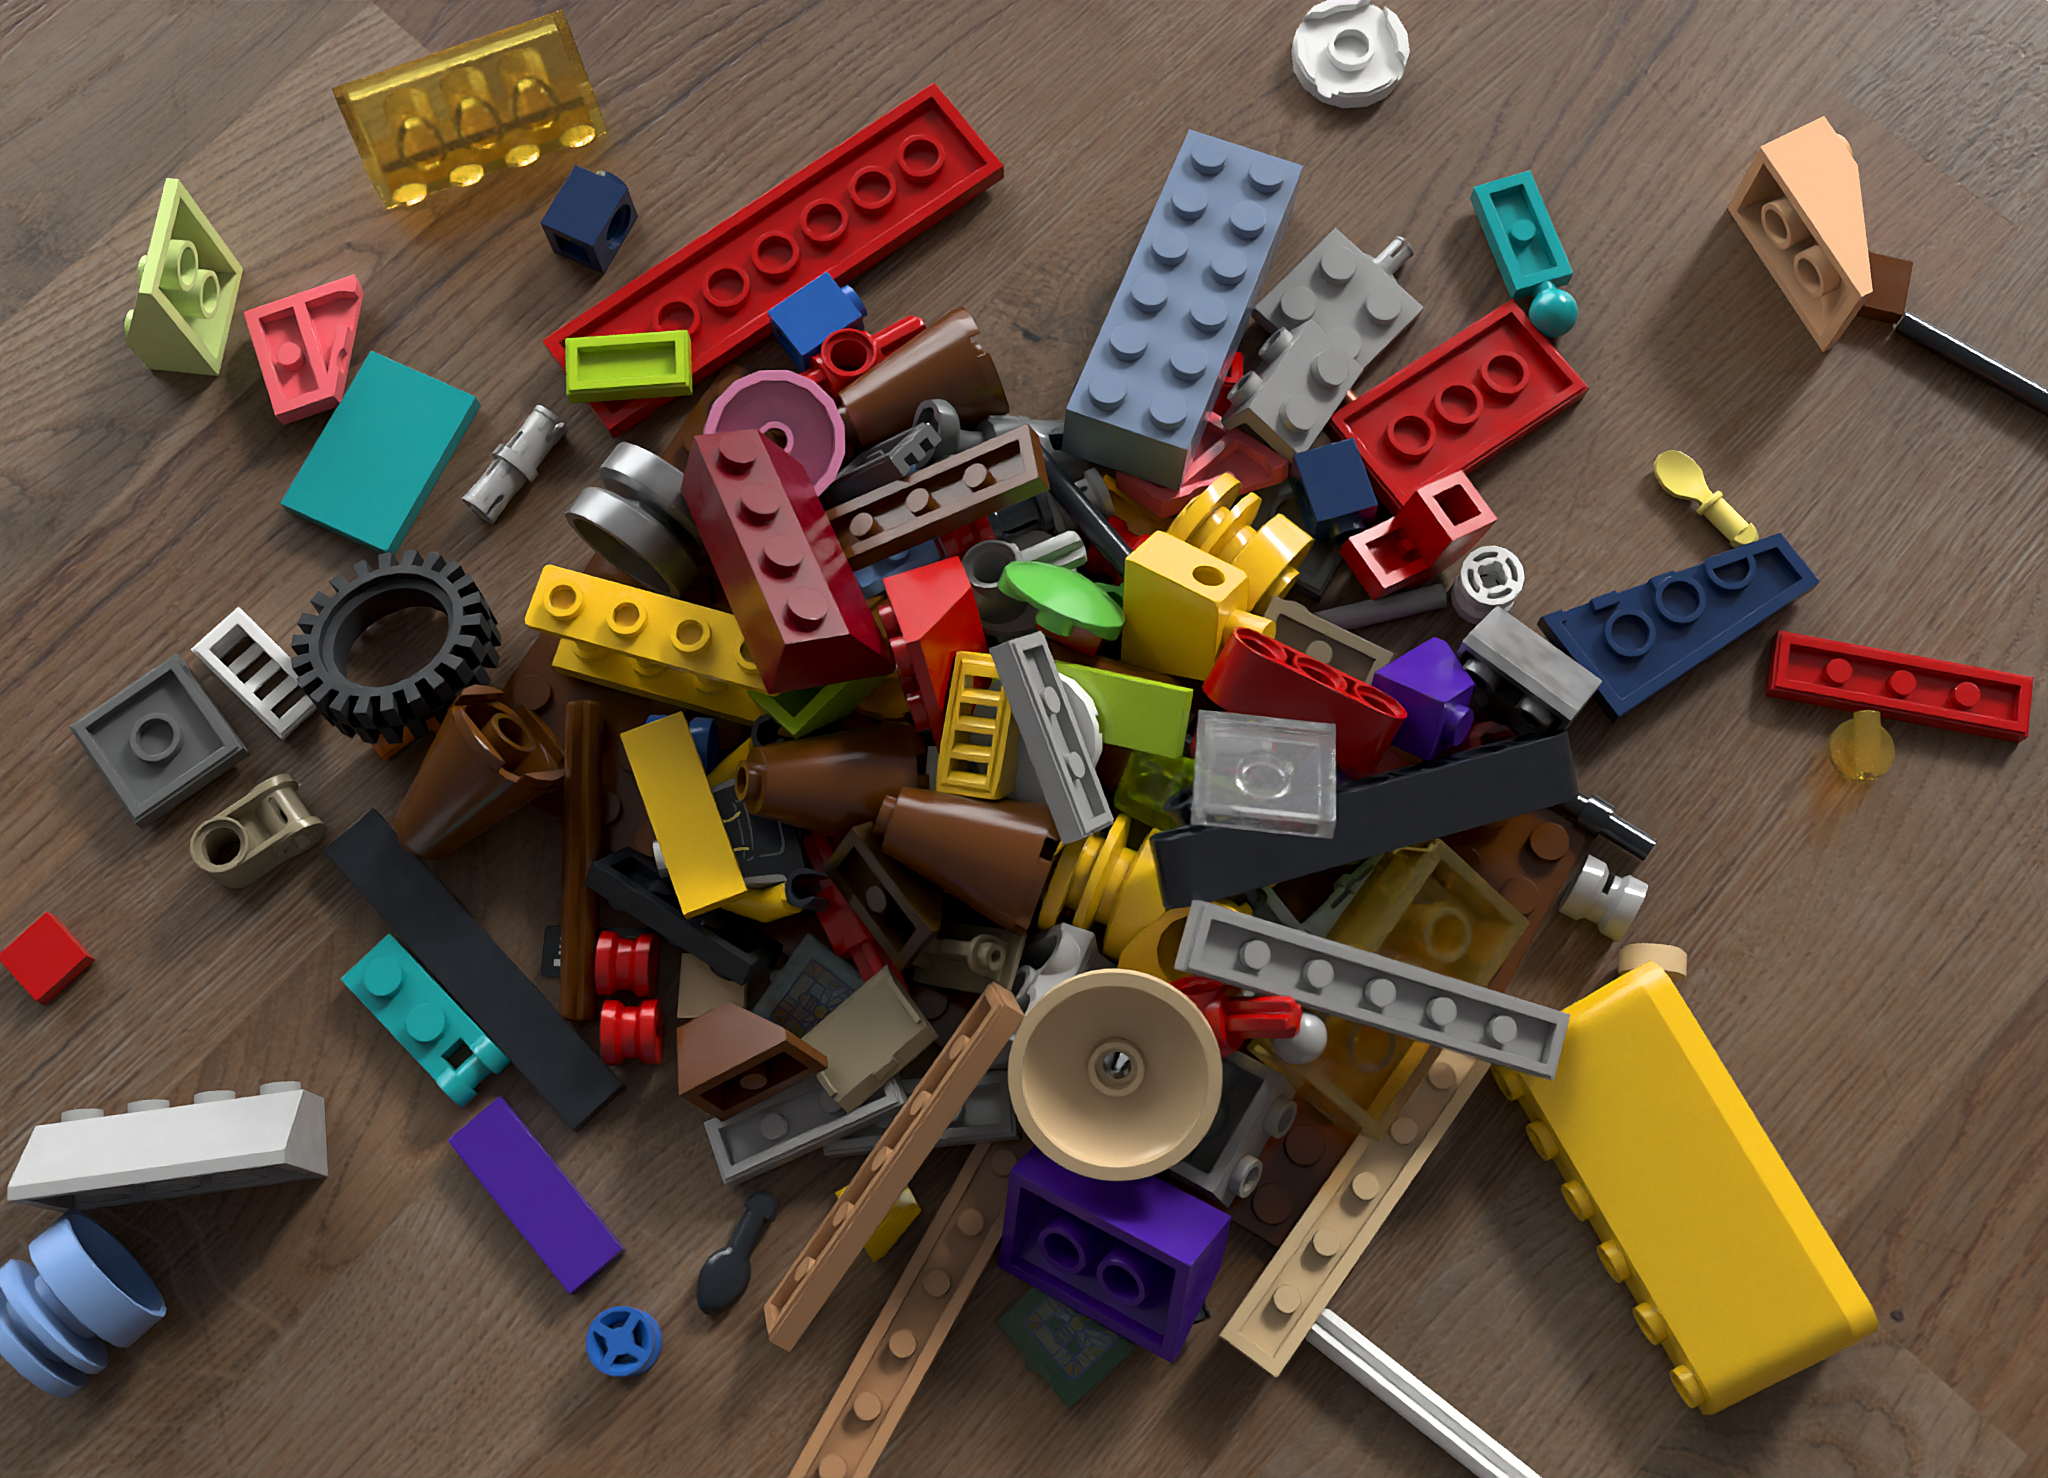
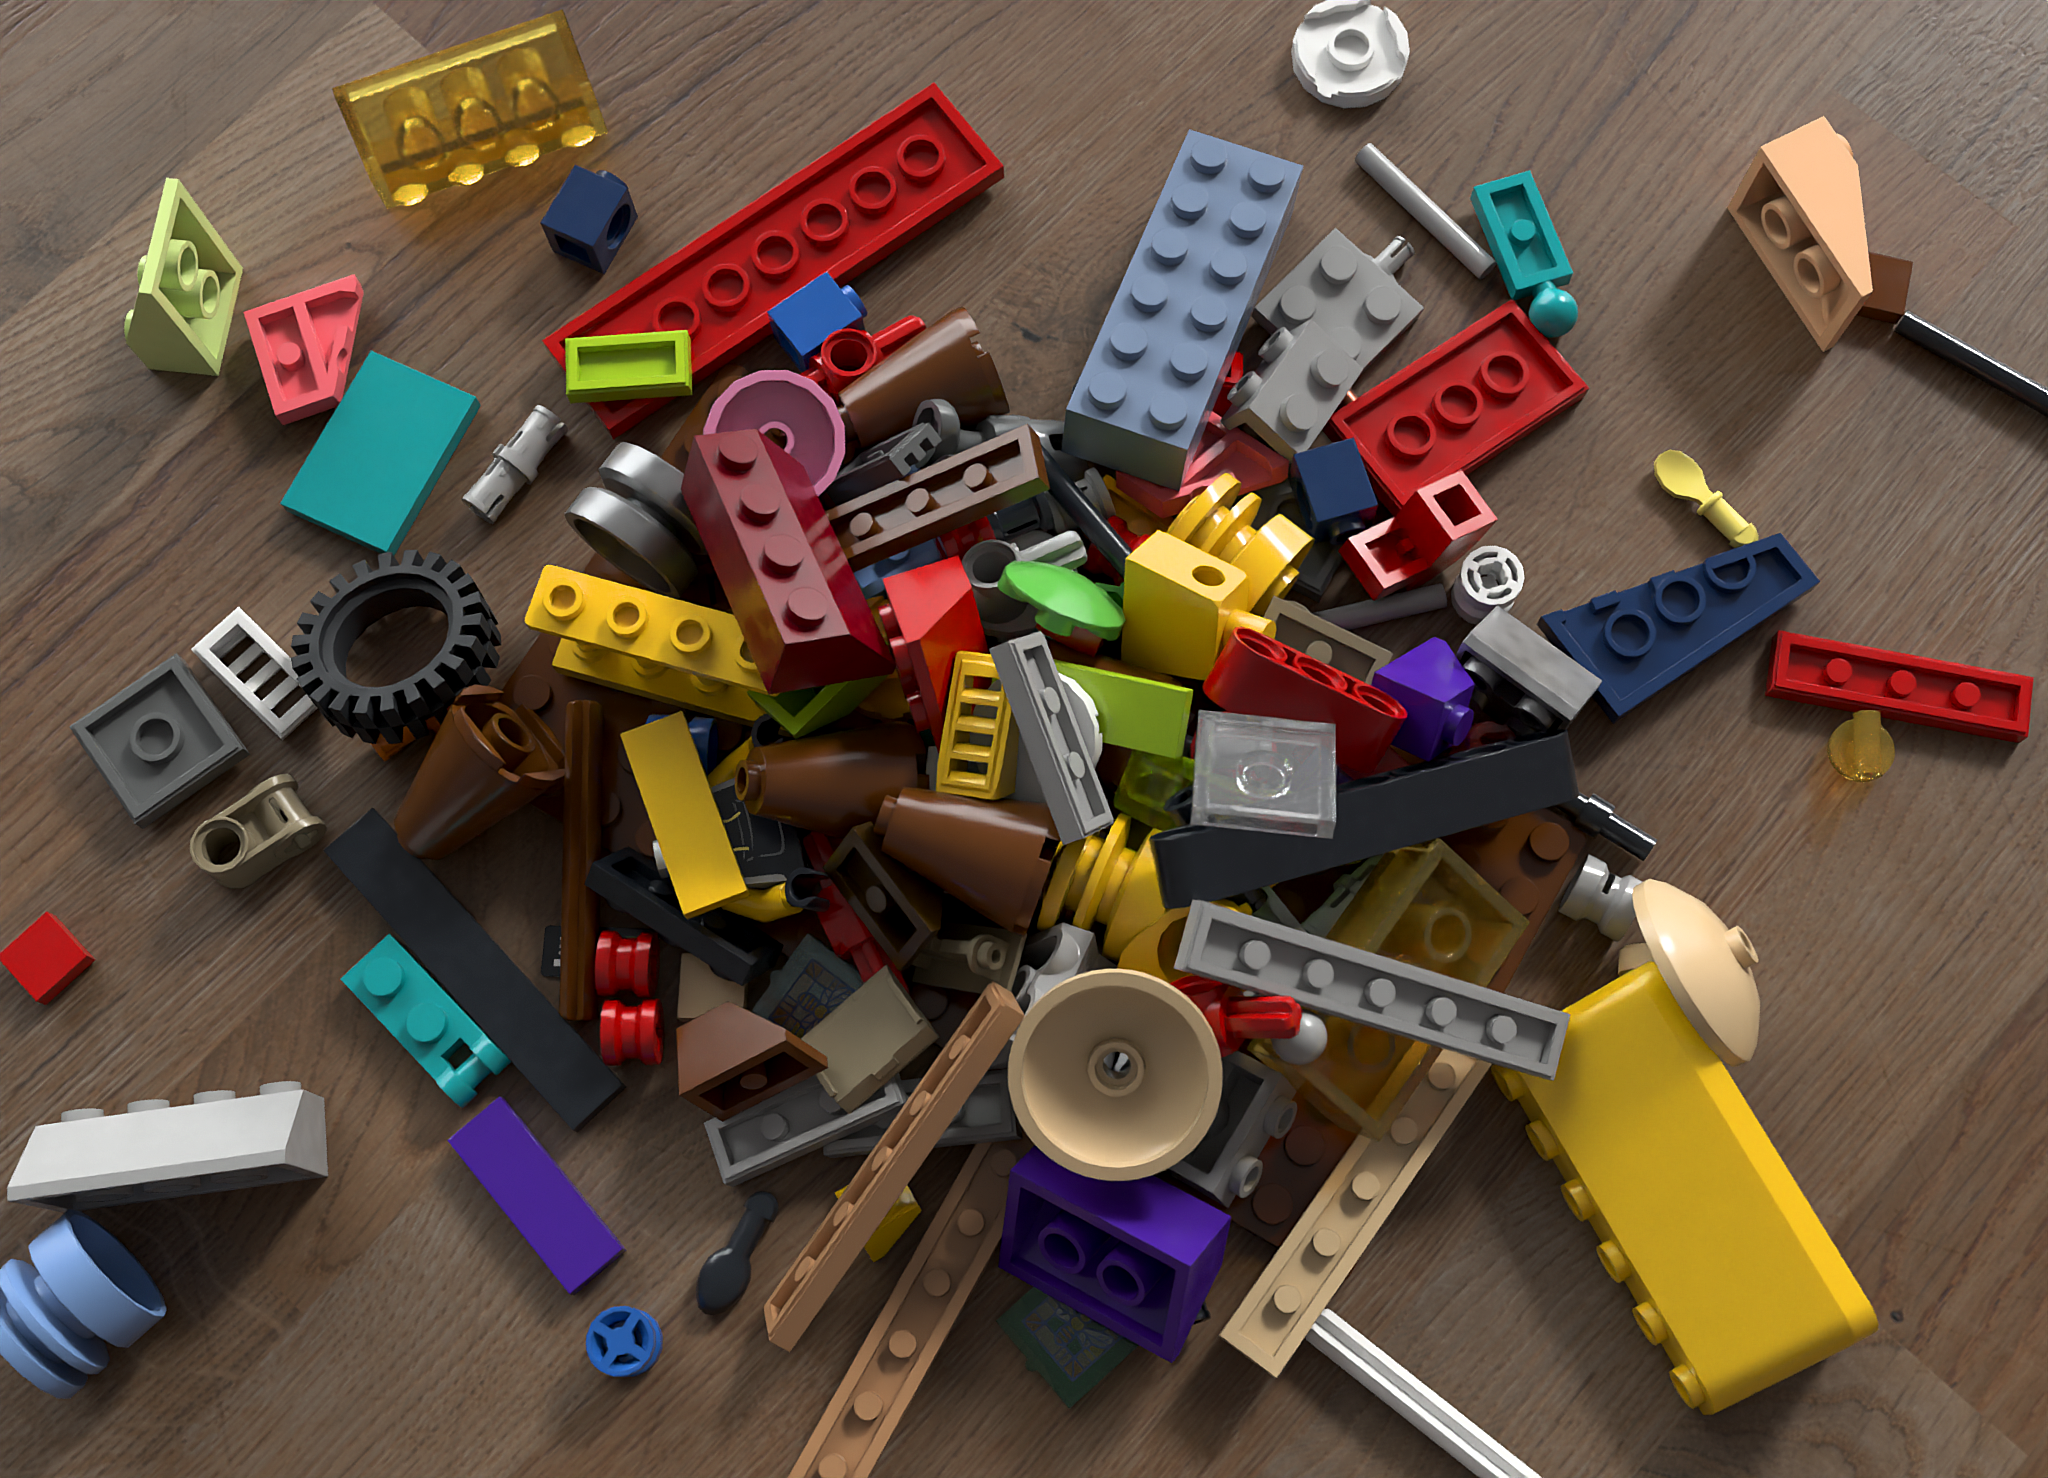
none -> light grey bar [1355,143,1497,280]
none -> tan dish [1632,879,1760,1067]

